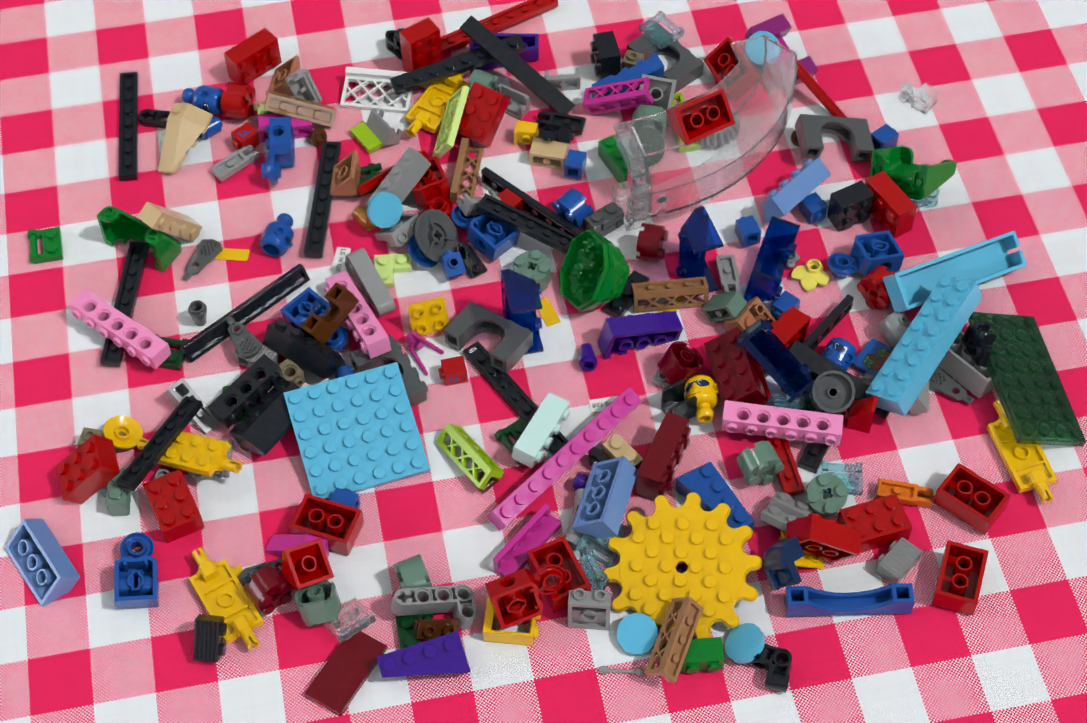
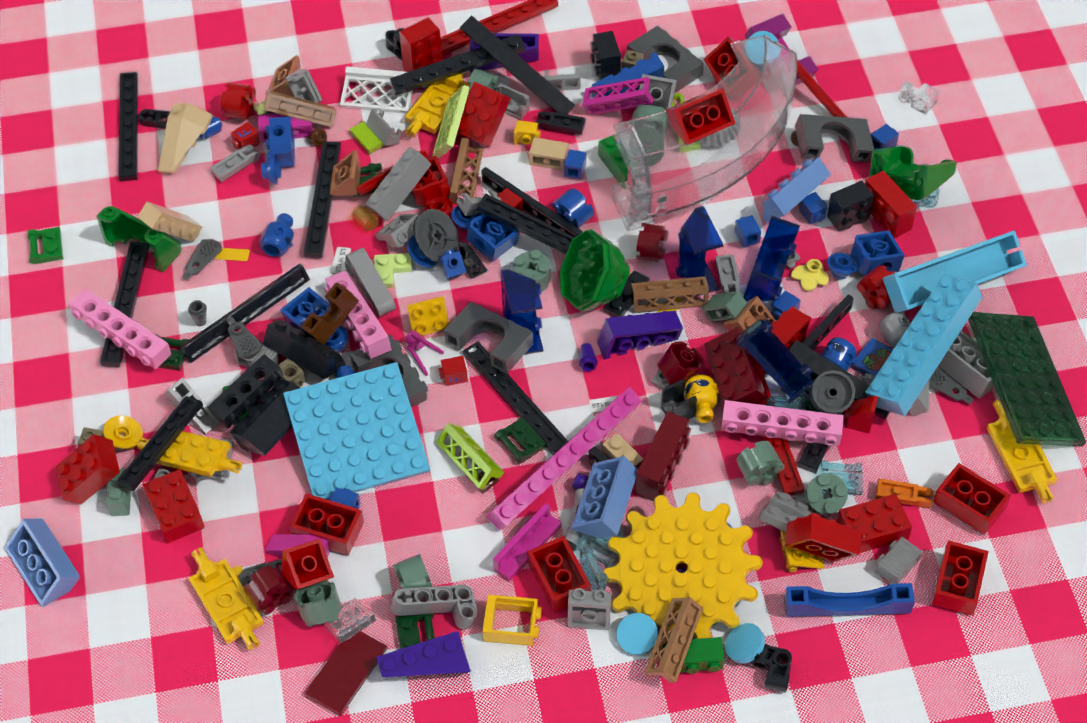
blue brick [114,532,159,609] -> none
blue piece [182,85,223,115] -> none
black brick [193,614,227,663] -> none
red brick [224,28,282,85] -> none
medium azure tile [366,191,402,228] -> none
reddish brown hinge [413,617,459,639] -> none
red brick [485,563,567,630] -> none
light aqua brick [511,392,570,468] -> none
yellow sticker [534,297,561,326] -> none
black plate [538,123,575,143] -> none
dark grey brick [584,201,624,237] -> none
light grey hinge [599,666,643,676] -> none
clear light blue plate [639,11,685,49] -> none
blue wedge [675,461,754,531] -> none
dark blue brick [763,536,805,591] -> none
black plate [961,321,997,366] -> none

